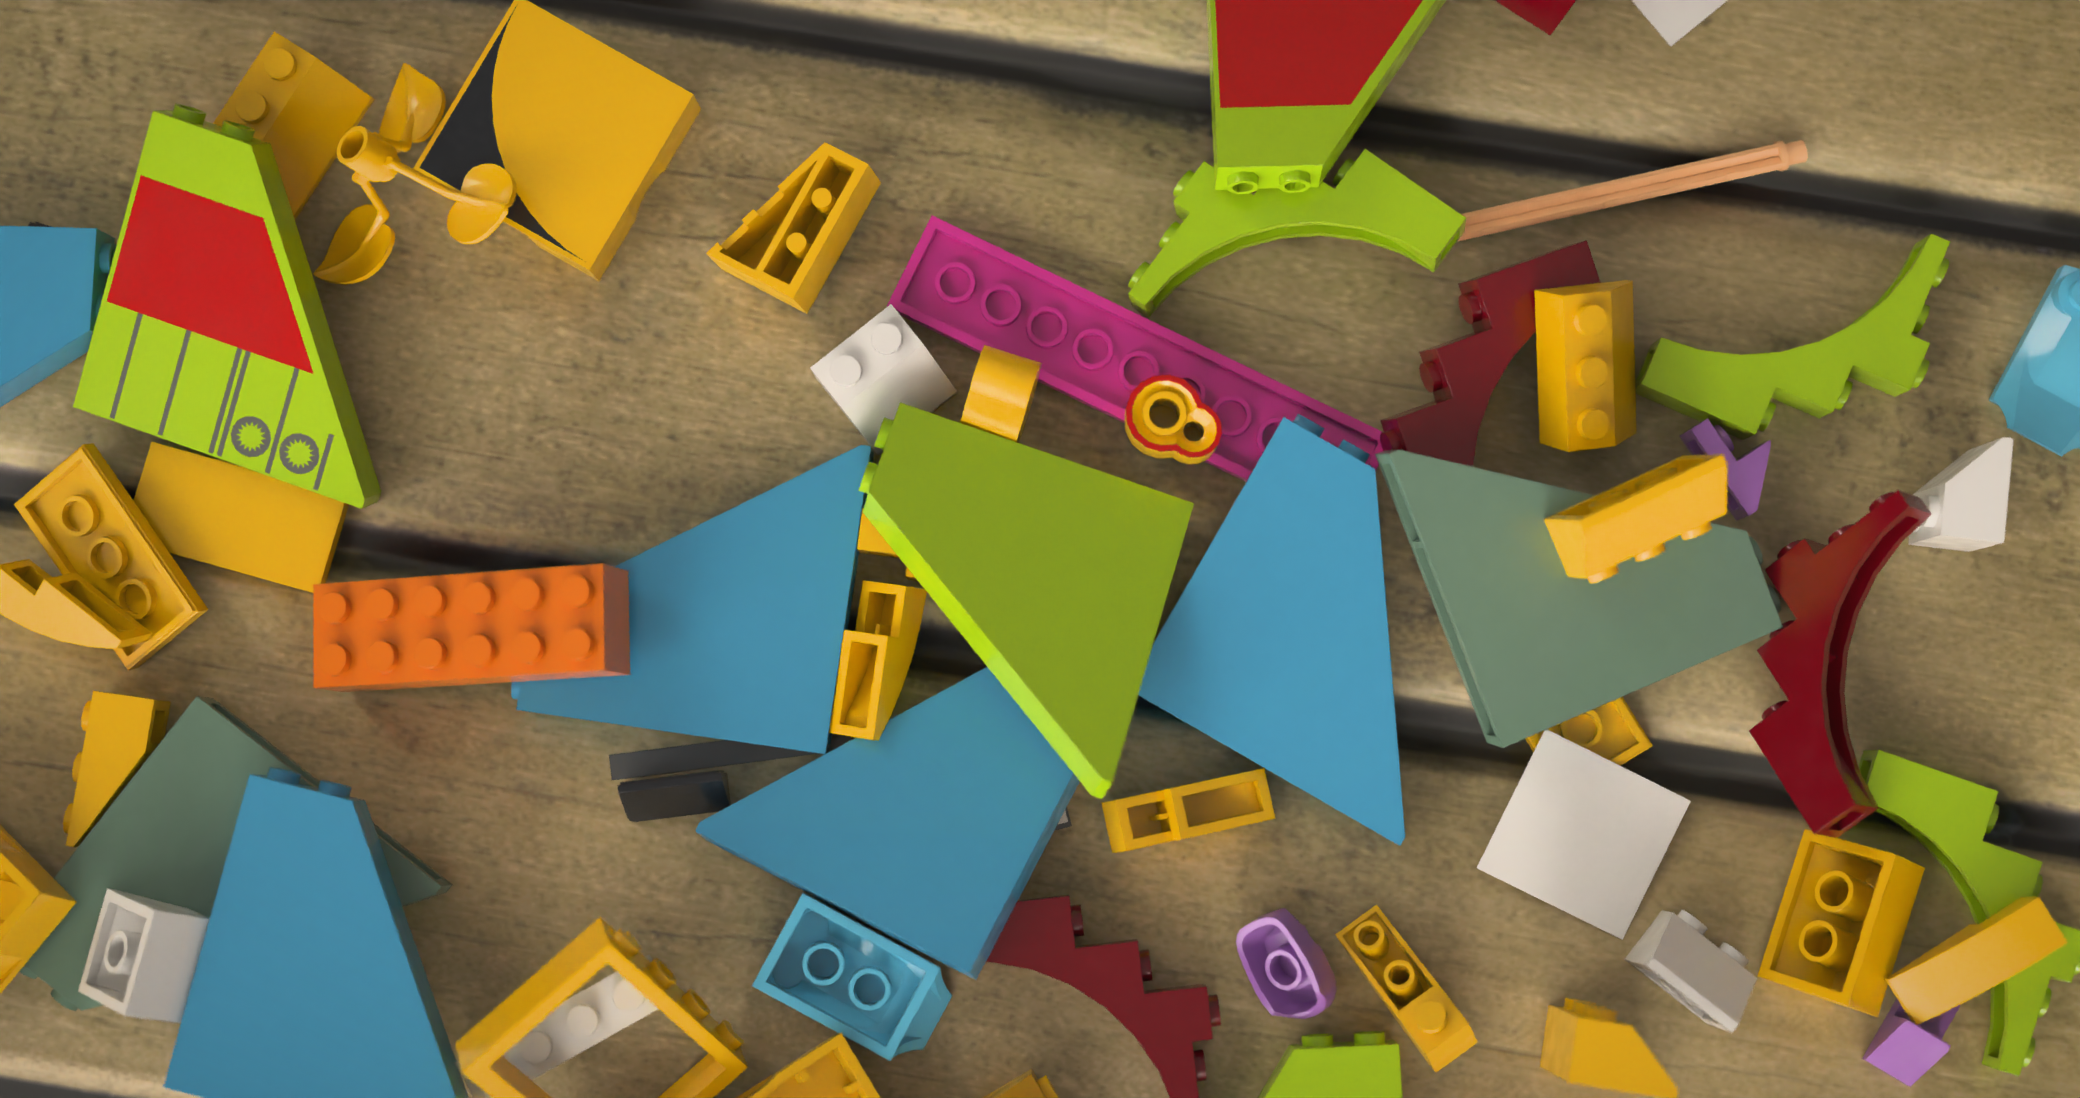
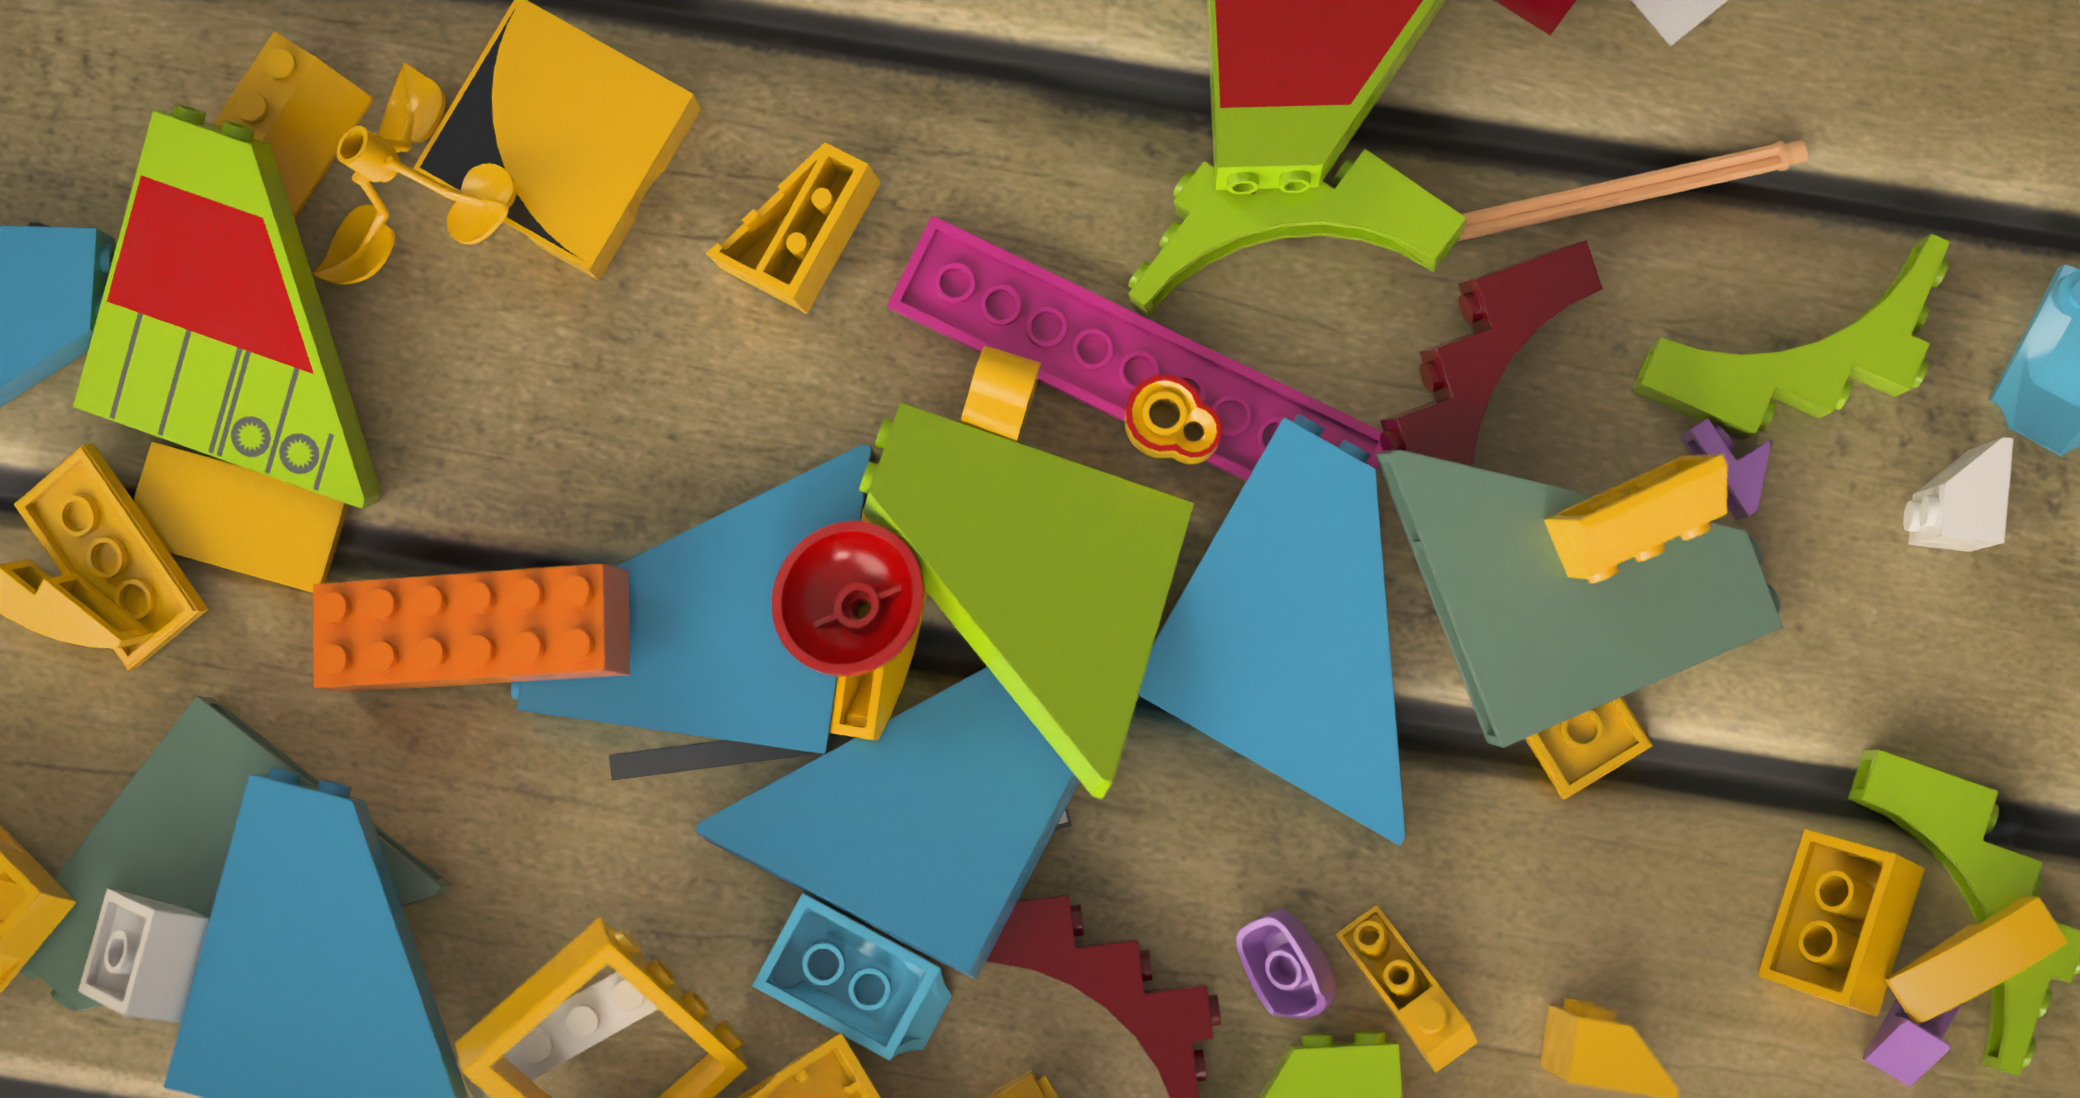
yellow slope [63,691,171,847] -> none
black slope [617,770,731,822] -> none
white slope [810,304,957,455] -> none
yellow slope [1101,768,1276,853] -> none
white sticker [1477,729,1691,940] -> none
yellow slope [1534,280,1637,452] -> none
white slope [1625,910,1757,1033] -> none
dark red arch [1749,490,1932,838] -> none
none -> red hat [772,521,925,677]

